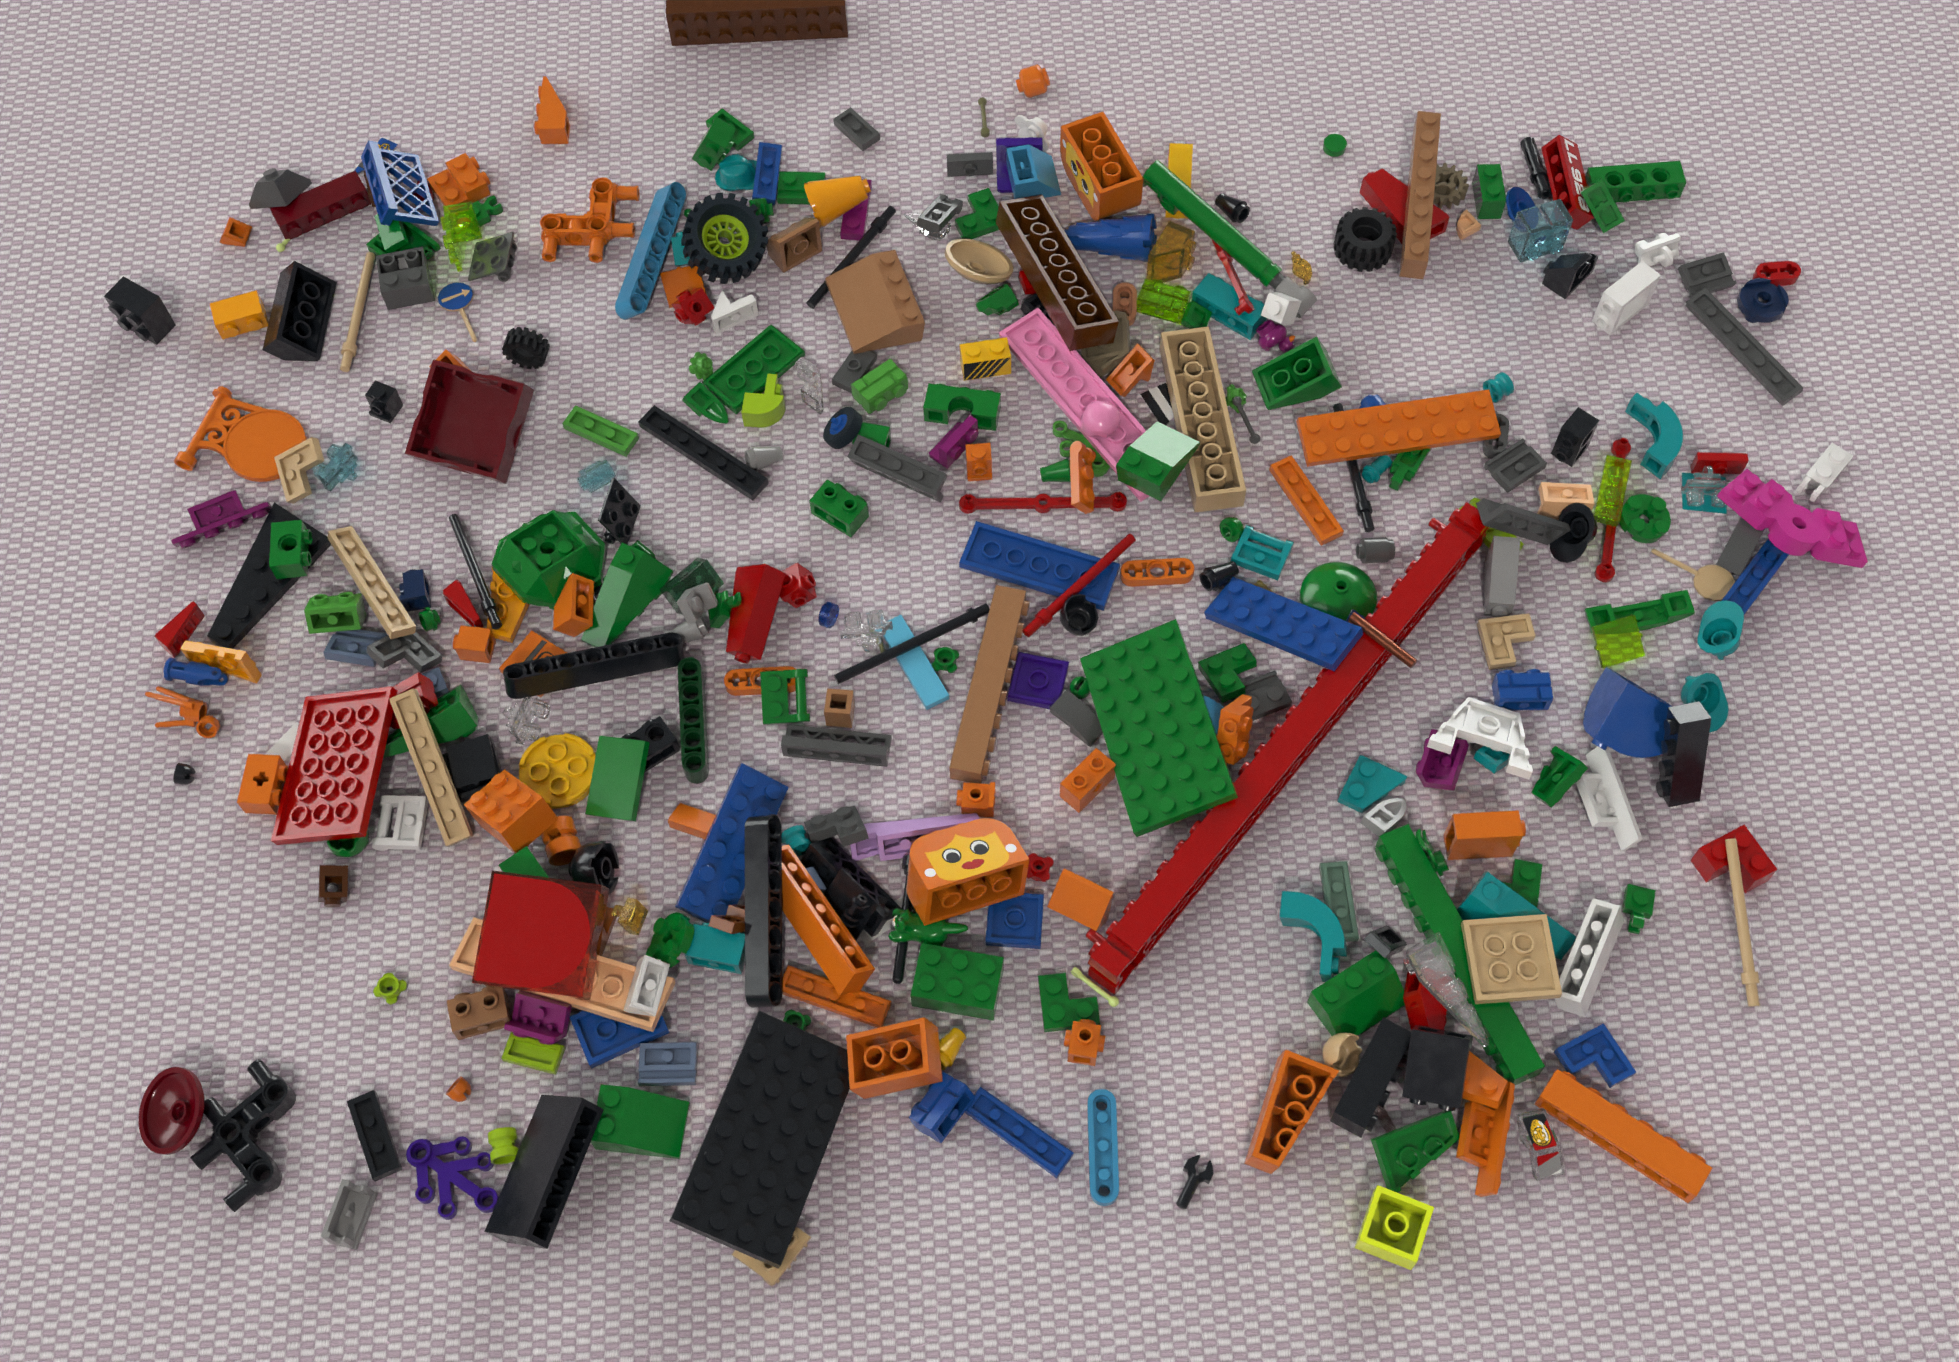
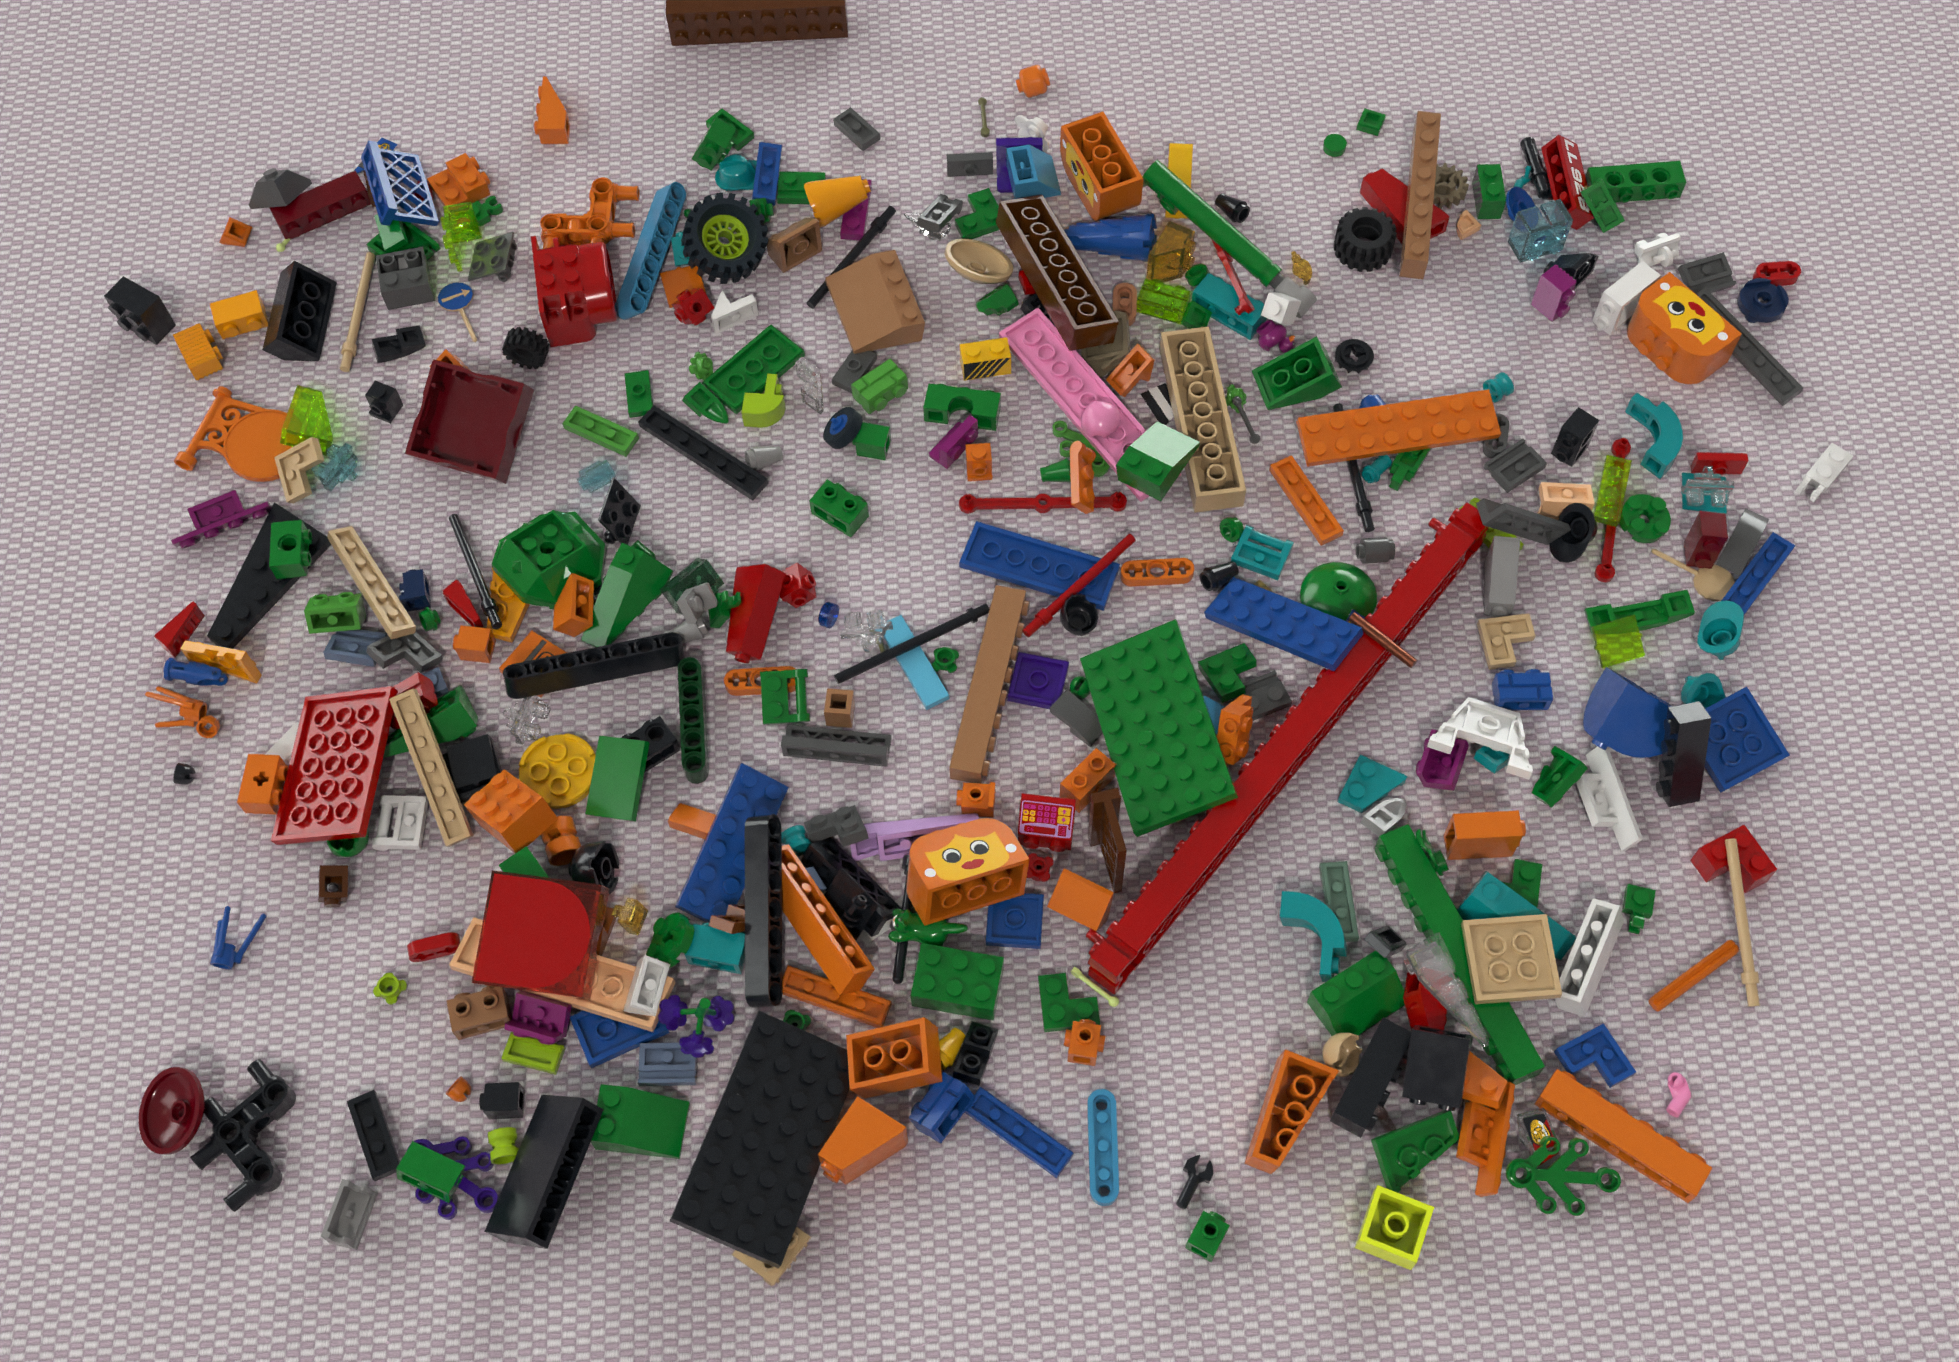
dark grey fence [847,434,947,503] -> none
dark pink plate [1717,469,1868,568] -> none
none -> light orange brick [173,323,223,380]
none -> blue plant [210,906,266,970]
none -> clear neon green slope [280,385,333,457]
none -> black slope [372,325,426,363]
none -> green hinge [396,1141,465,1203]
none -> red beam [407,932,460,962]
none -> black brick [479,1082,525,1119]
none -> red brick [531,236,618,348]
none -> green plate [624,370,653,418]
none -> dark purple plant [658,995,735,1058]
none -> orange slope [818,1096,908,1185]
none -> black slope [953,1021,998,1086]
none -> red slope [1018,793,1076,852]
none -> reddish brown fence [1088,788,1127,893]
none -> green tile [1185,264,1210,286]
none -> green brick [1185,1211,1230,1262]
none -> black gear [1335,339,1374,374]
none -> green tile [1356,108,1386,136]
none -> green plant [1506,1136,1621,1216]
none -> teal piece [1513,165,1531,188]
none -> magenta brick [1531,265,1576,322]
none -> orange brick [1627,272,1742,384]
none -> orange axle [1648,940,1740,1012]
none -> bright pink arm [1666,1072,1691,1118]
none -> dark red brick [1684,511,1728,569]
none -> blue plate [1705,687,1790,793]

